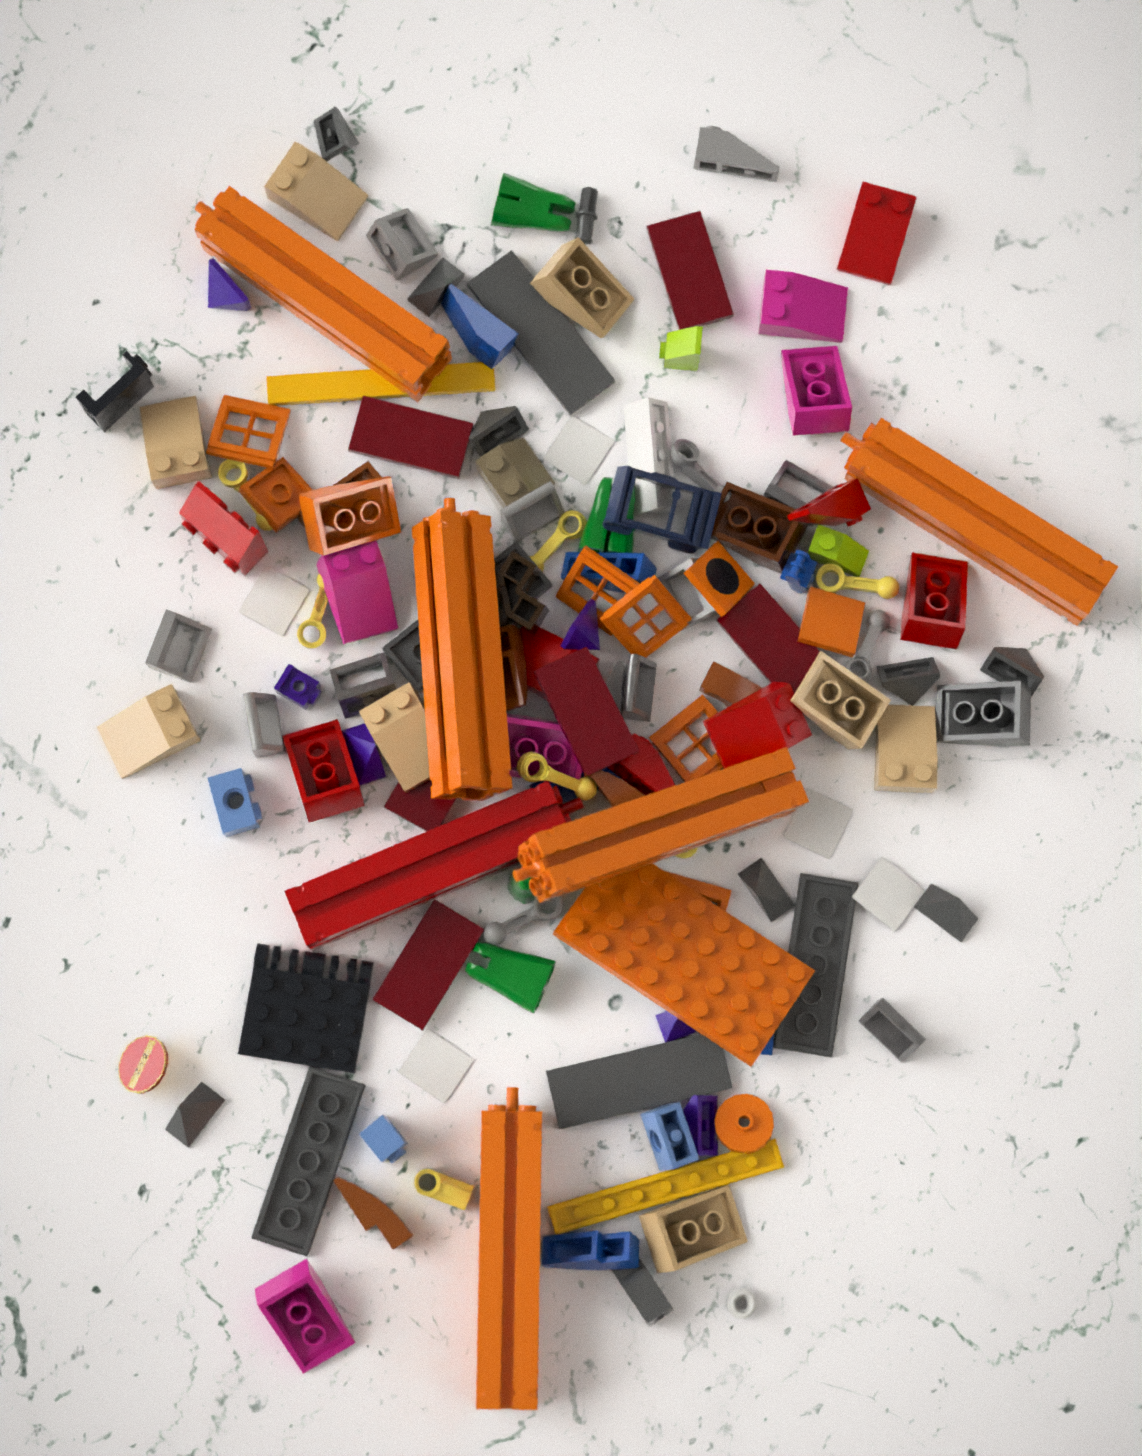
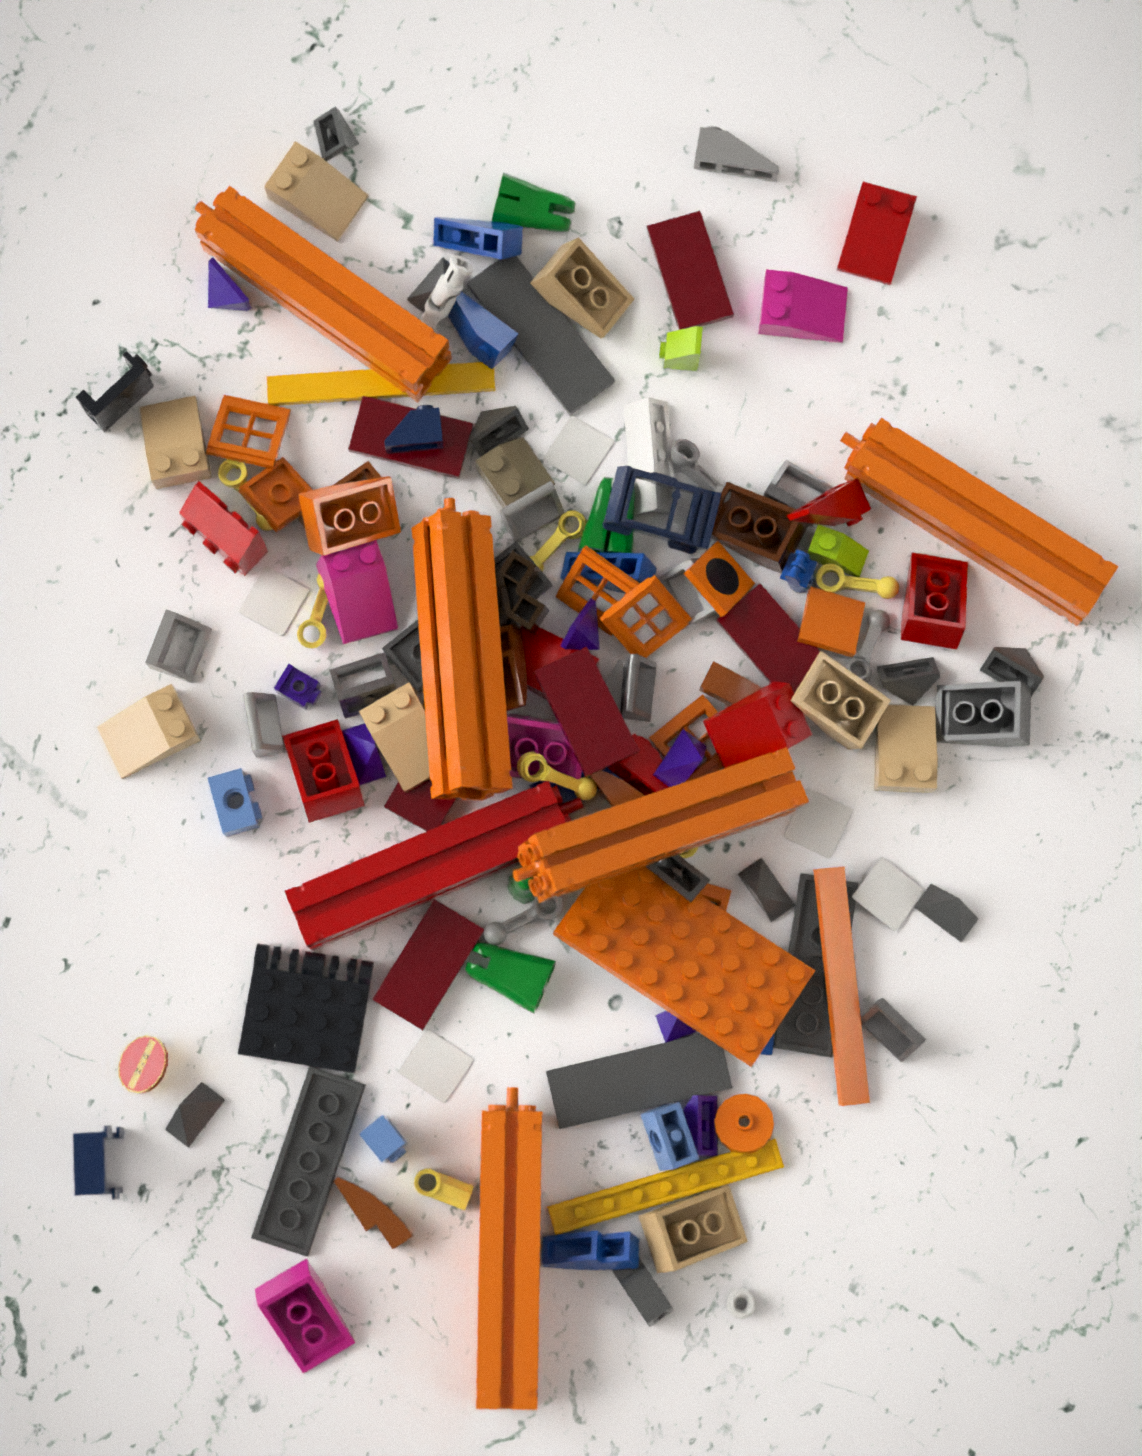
light grey tile [366,208,439,280] -> none
dark grey axle [574,186,598,244] -> none
dark pink slope [781,346,852,436] -> none
none -> dark blue piece [73,1125,124,1200]
none -> dark blue slope [384,405,444,454]
none -> white piece [418,255,474,334]
none -> blue slope [433,217,523,260]
none -> dark grey slope [646,854,710,902]
none -> dark purple slope [653,729,707,787]
none -> orange tile [813,866,870,1106]

